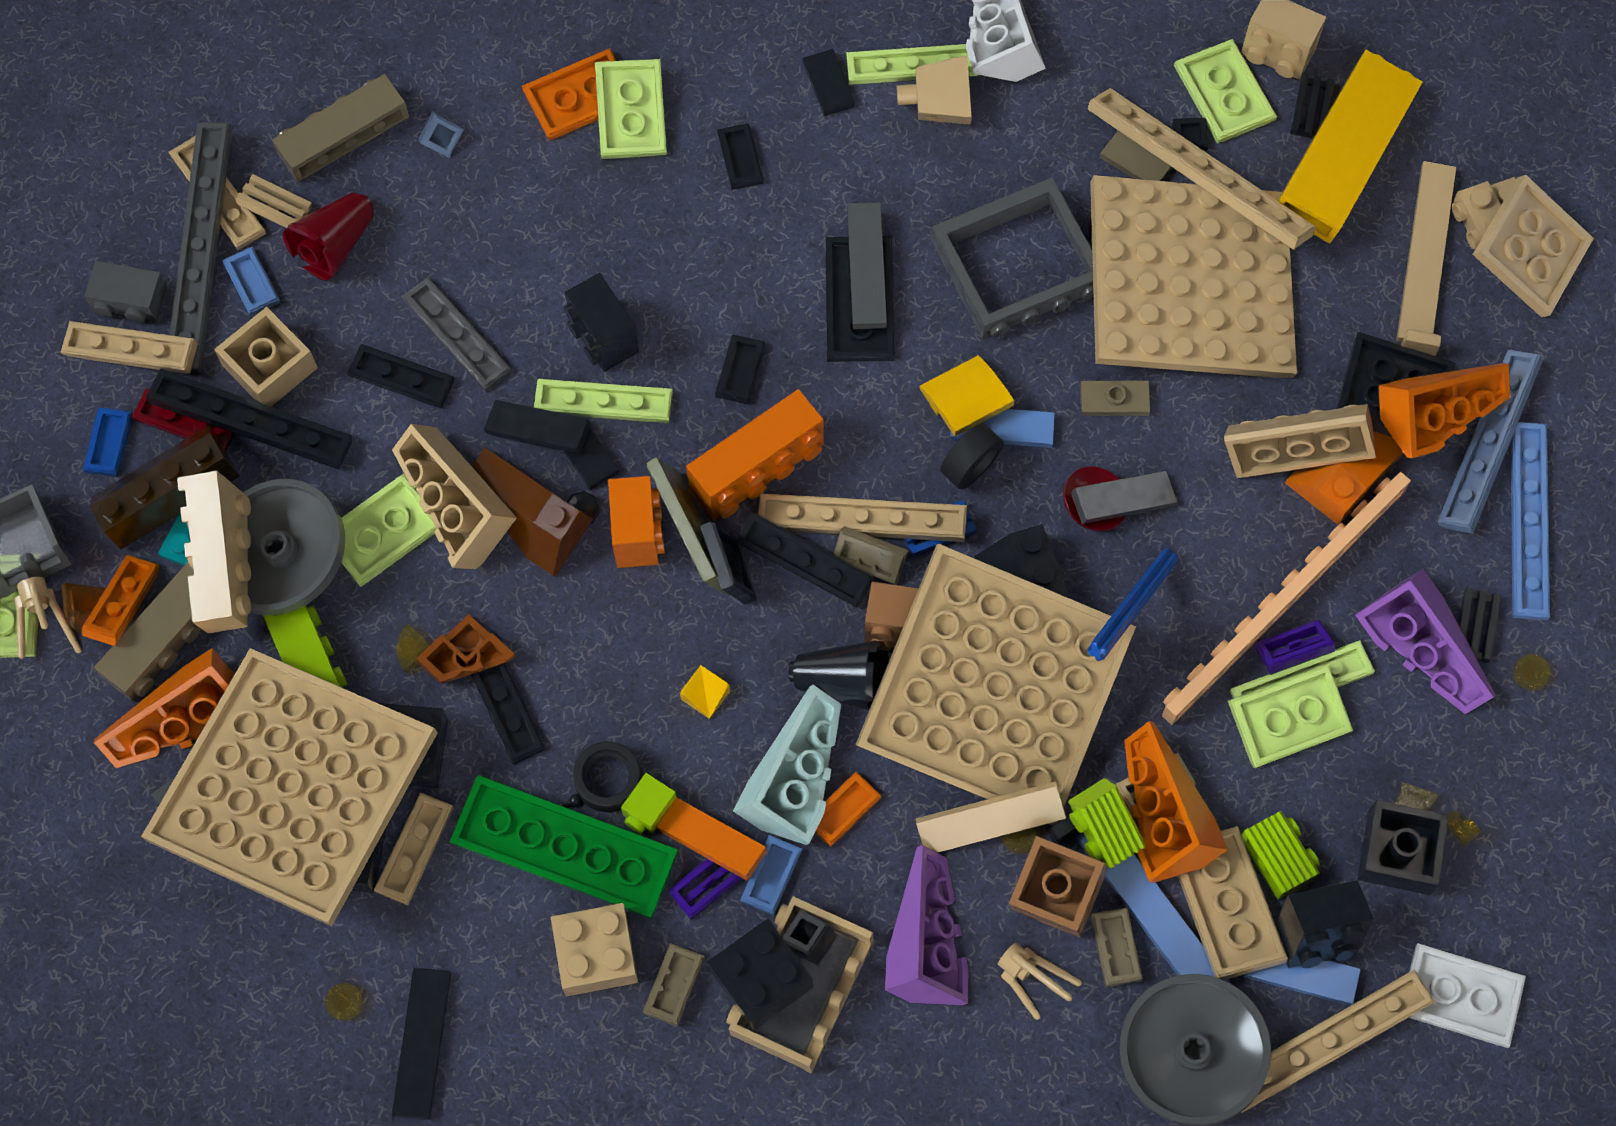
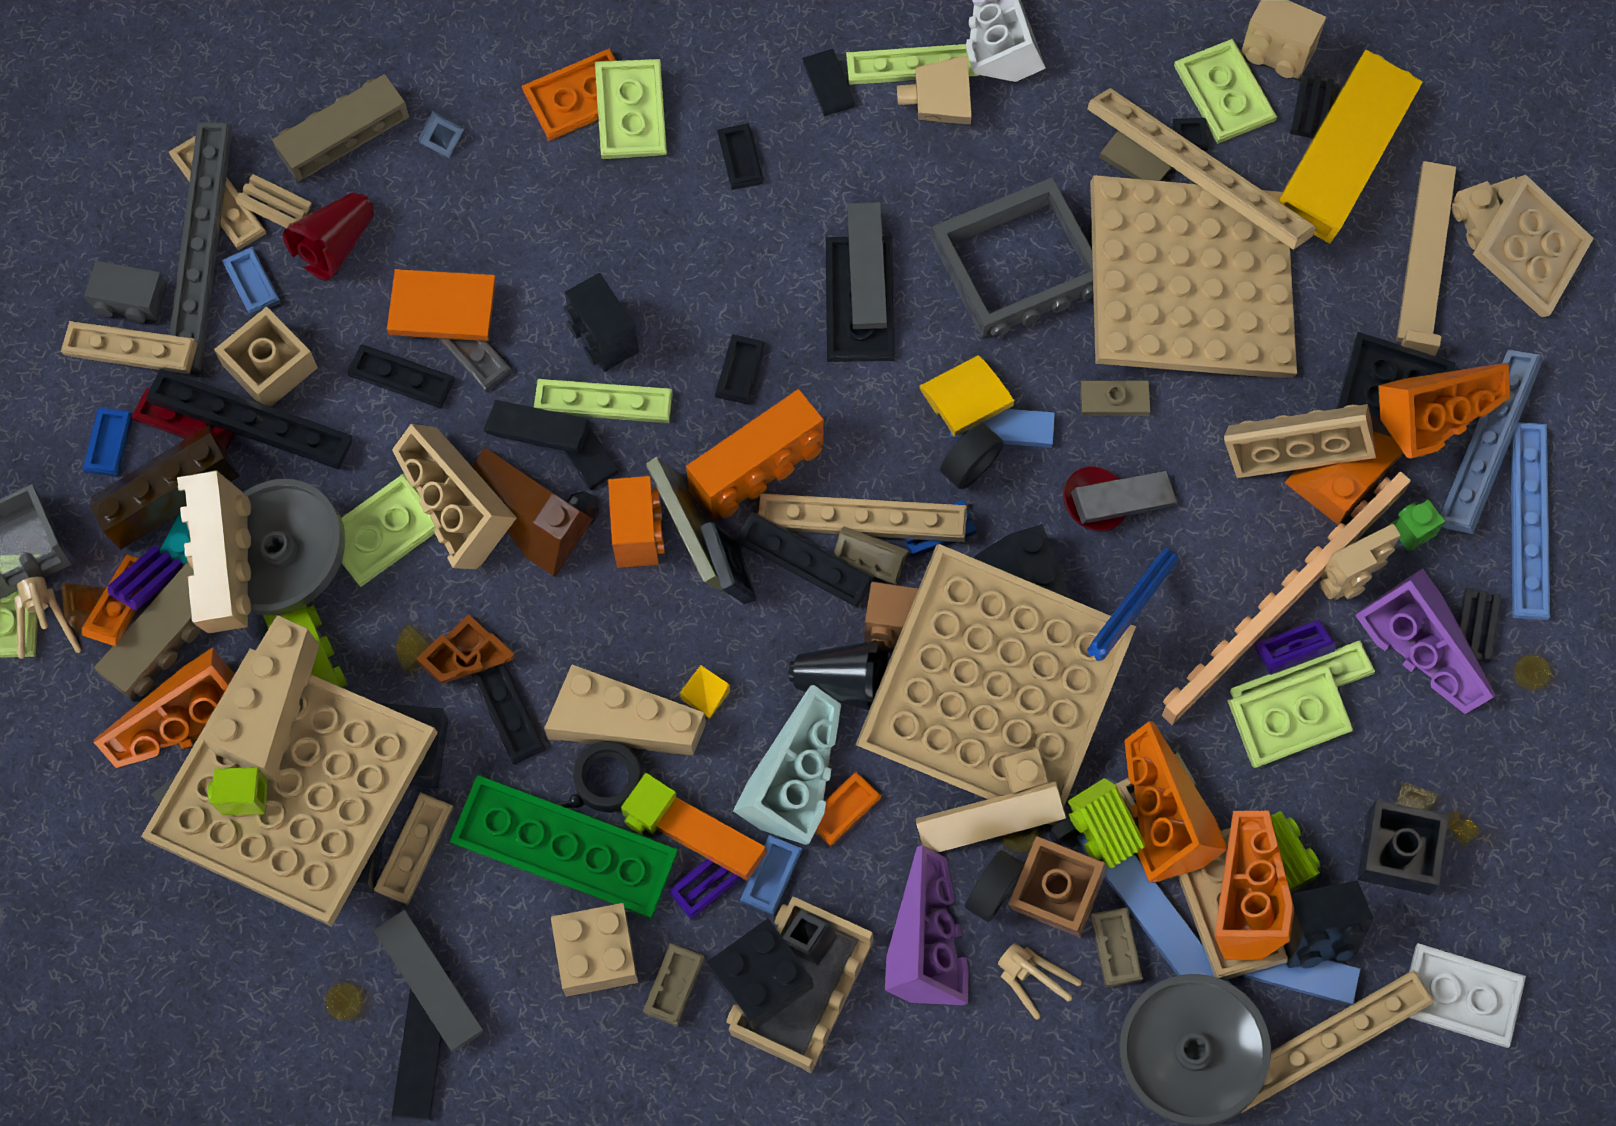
none -> dark purple tile [108,545,182,611]
none -> tan wedge [203,615,319,783]
none -> lime brick [207,767,268,815]
none -> dark grey tile [373,910,484,1053]
none -> orange tile [387,269,496,341]
none -> tan wedge [544,665,706,756]
none -> black tyre [964,849,1024,923]
none -> tan plate [1001,747,1048,793]
none -> orange wedge [1214,811,1294,960]
none -> tan plate [1320,524,1400,600]
none -> bright green brick [1388,500,1445,552]

